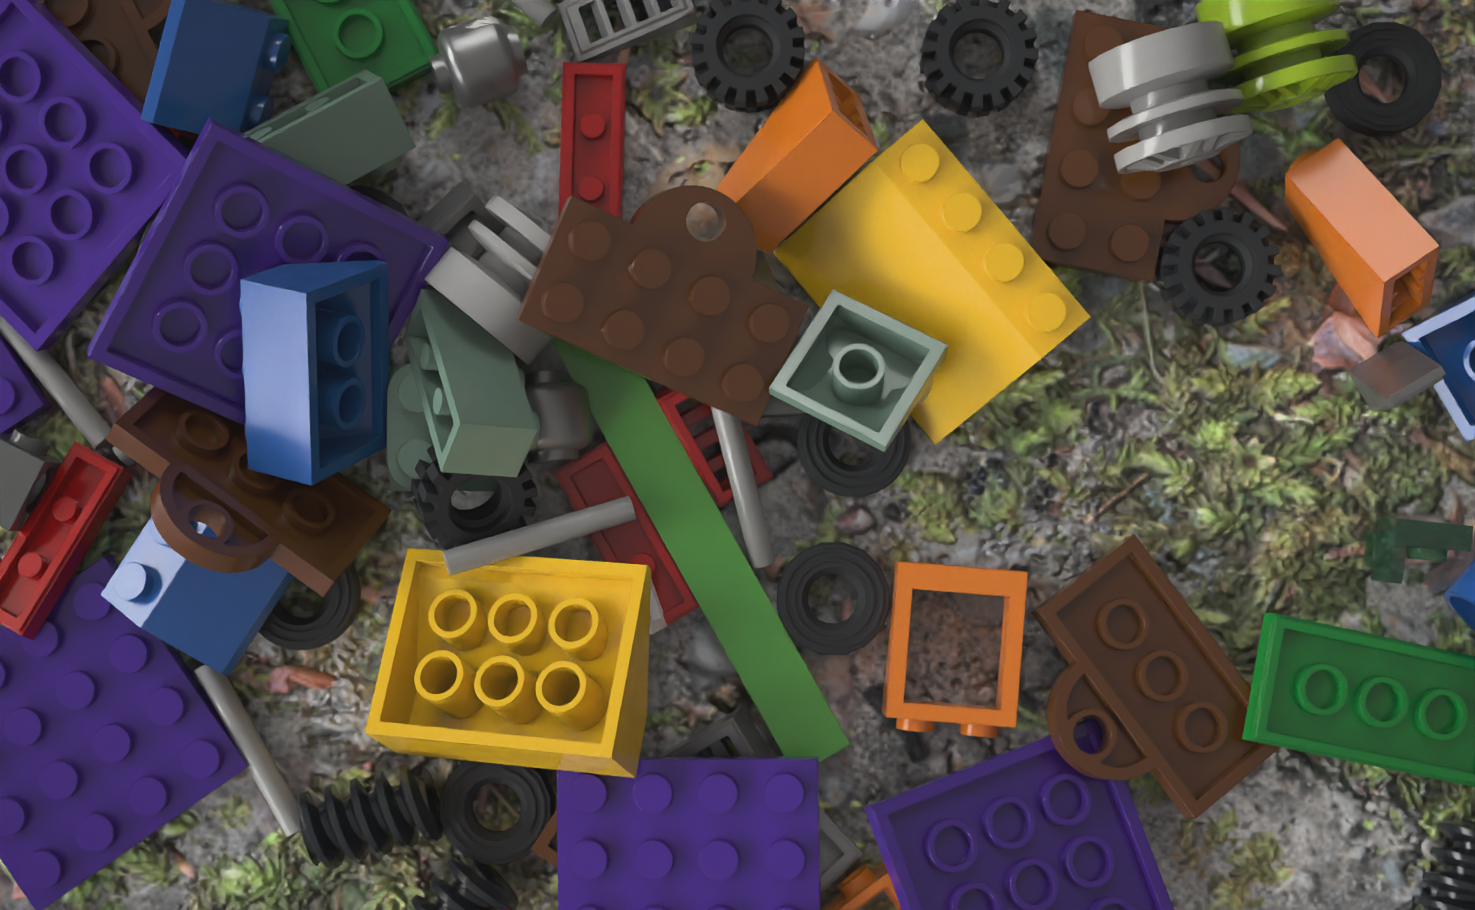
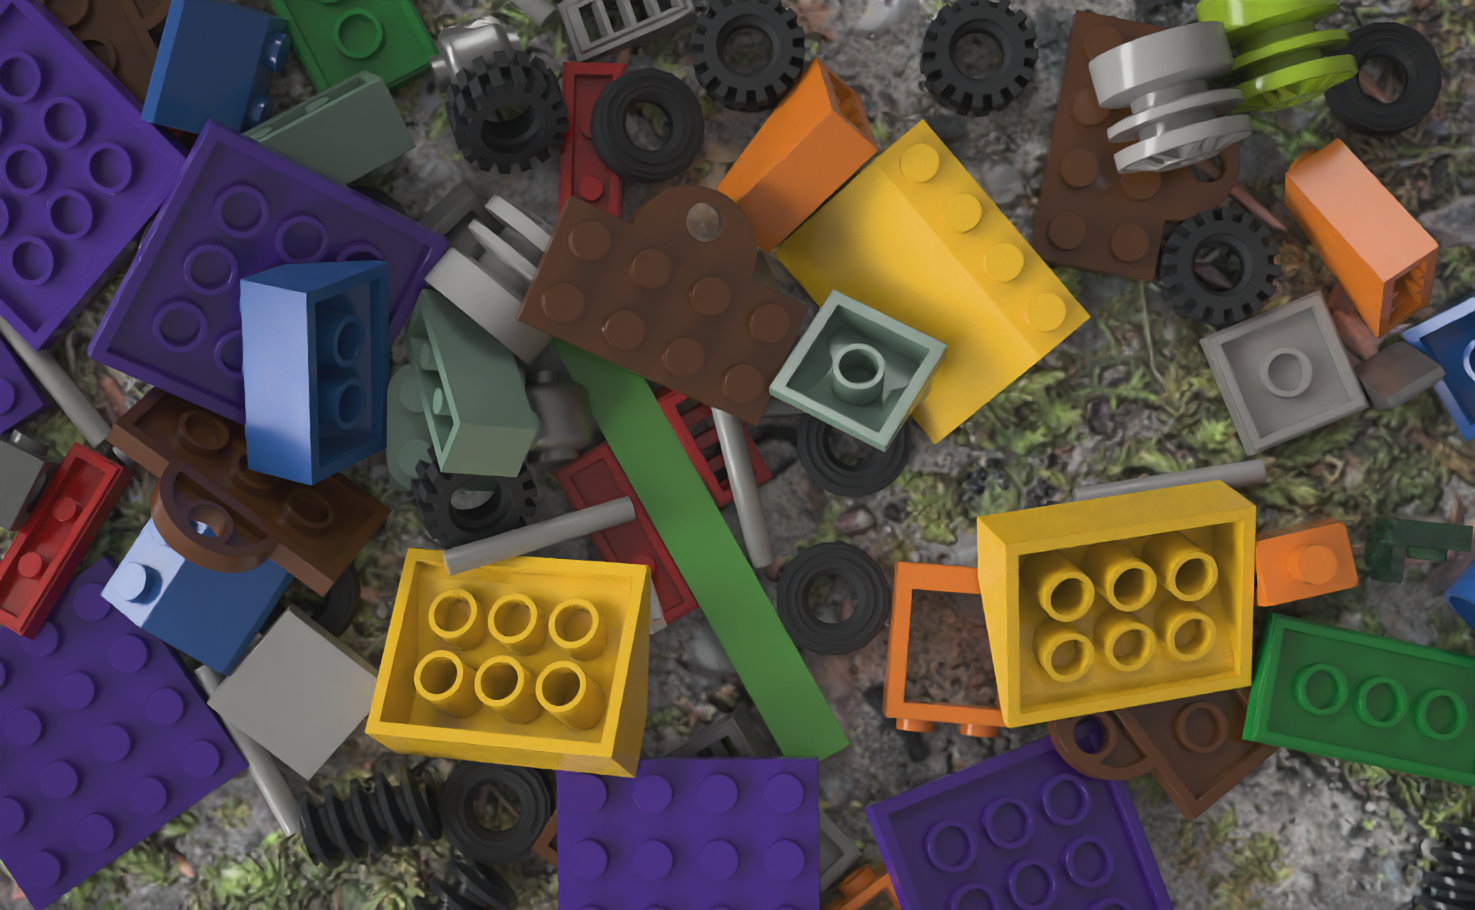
none -> light grey tile [207,603,379,781]
none -> black tyre [445,50,570,174]
none -> black tyre [590,68,705,184]
none -> yellow slope [977,480,1256,728]
none -> light grey bar [1072,459,1266,502]
none -> light grey tile [1199,290,1370,456]
none -> orange torso [1253,518,1359,606]

